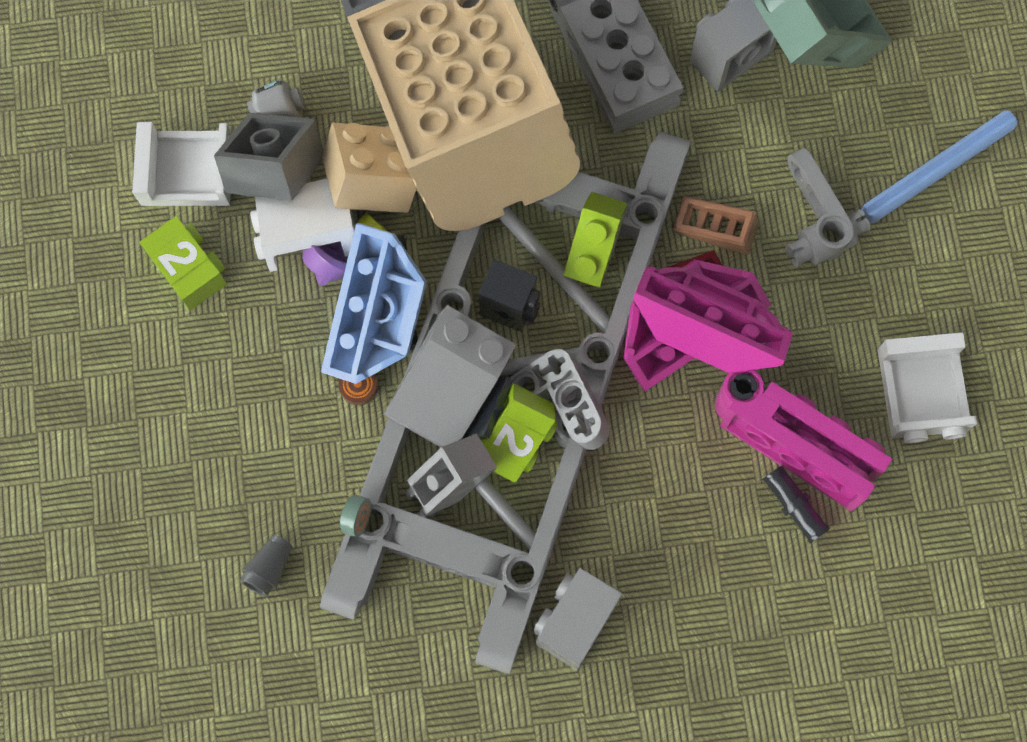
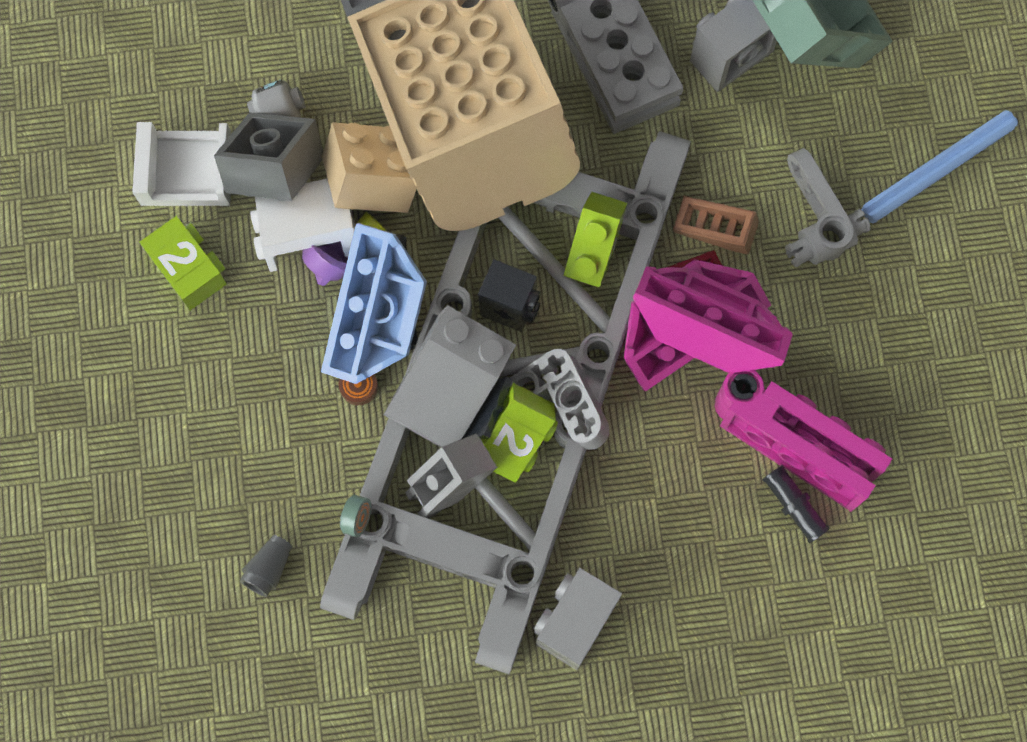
white panel [878,332,977,443] -> none

